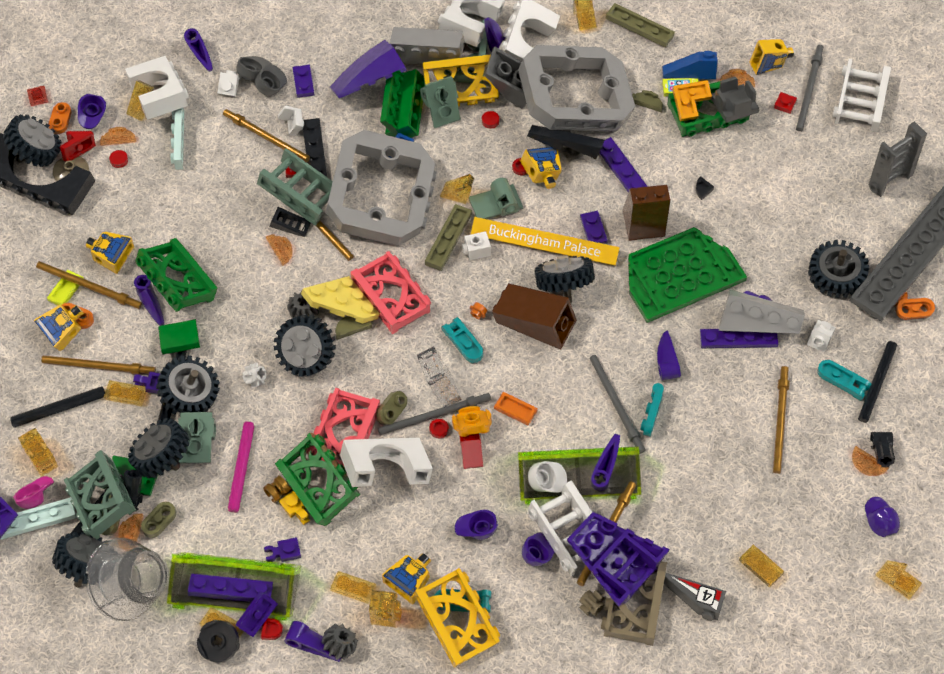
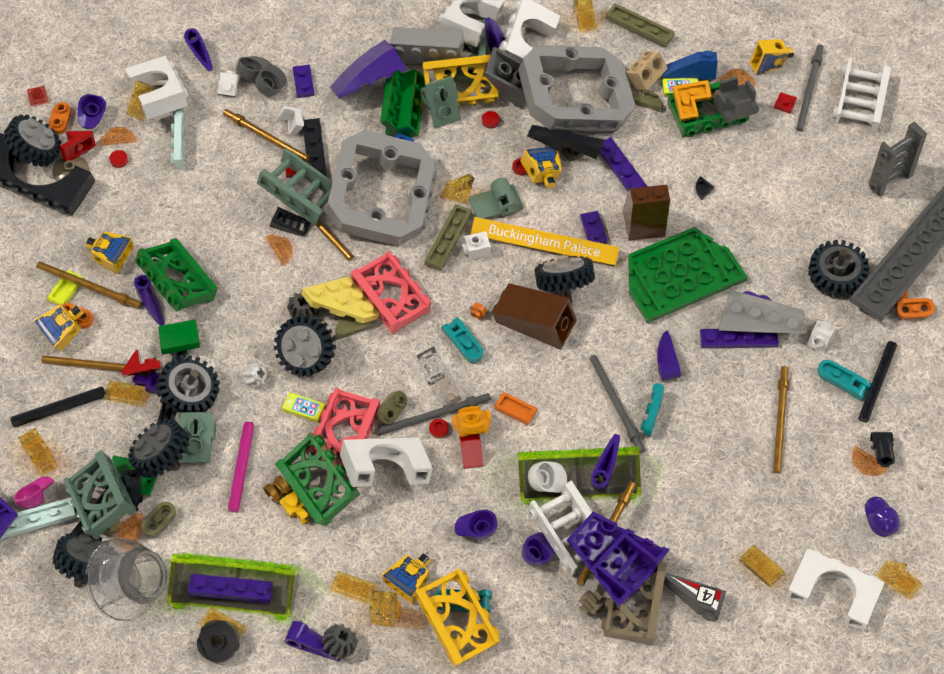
dark purple plate [235,591,278,637] -> none
red tile [261,618,283,640] -> none
dark purple plate [264,537,301,562] -> none
none -> red slope [121,349,163,377]
none -> tile [282,392,326,423]
none -> tan brick [626,51,668,90]
none -> white arch [786,549,885,632]

